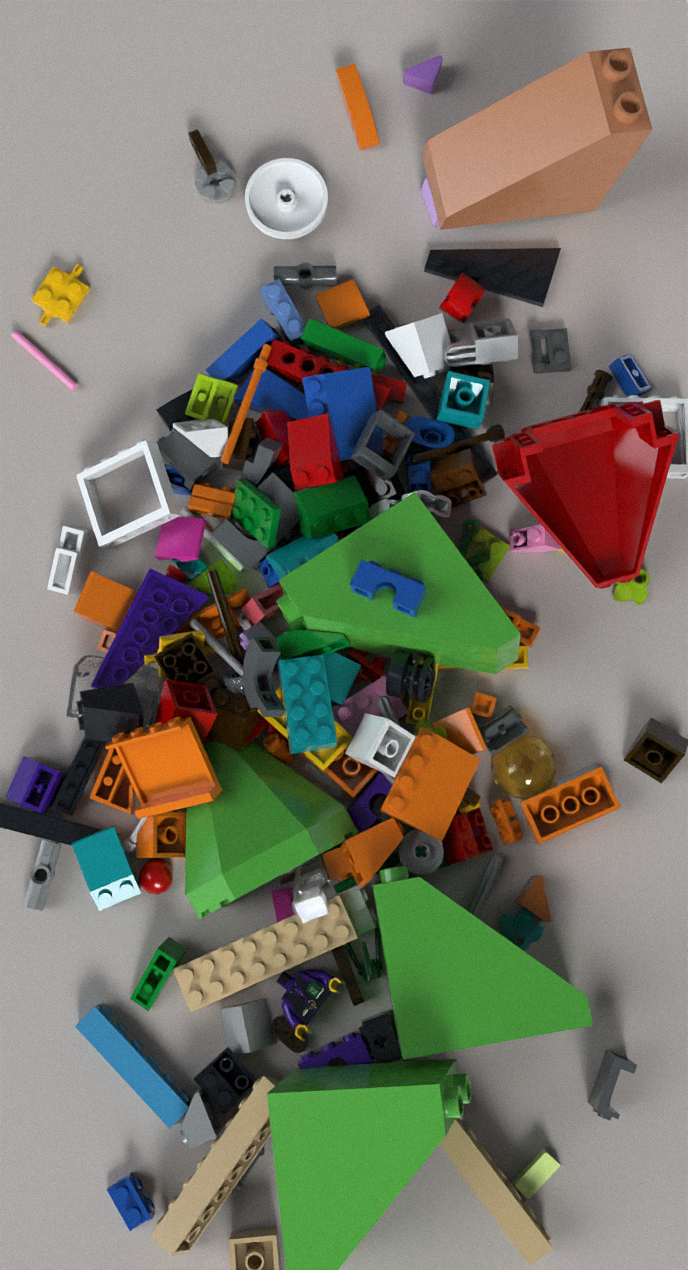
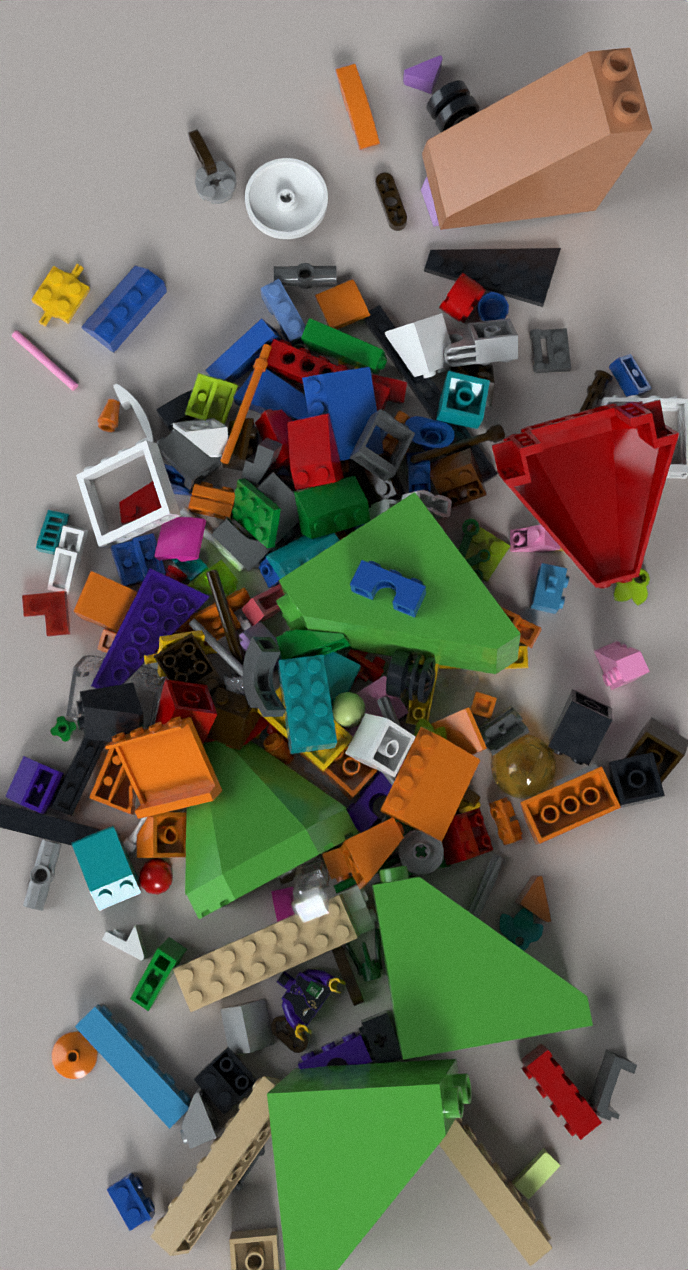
none -> clear red plate [22,591,70,637]
none -> teal slope [36,510,70,555]
none -> green plate [50,716,77,742]
none -> orange dish [52,1032,98,1079]
none -> blue slope [81,266,167,353]
none -> orange cone [97,399,120,432]
none -> white slope [102,924,147,961]
none -> blue slope [110,533,166,587]
none -> white slope [113,384,155,443]
none -> red wing [119,481,162,525]
none -> yellowish green hair [332,692,365,729]
none -> dark brown beam [375,172,407,231]
none -> black wheel [426,80,480,132]
none -> blue hair [477,291,509,321]
none -> red wedge [520,1043,602,1140]
none -> dark azure brick [530,563,569,614]
none -> black slope [548,689,613,766]
none -> bright pink wedge [594,641,650,690]
none -> black slope [609,752,665,808]

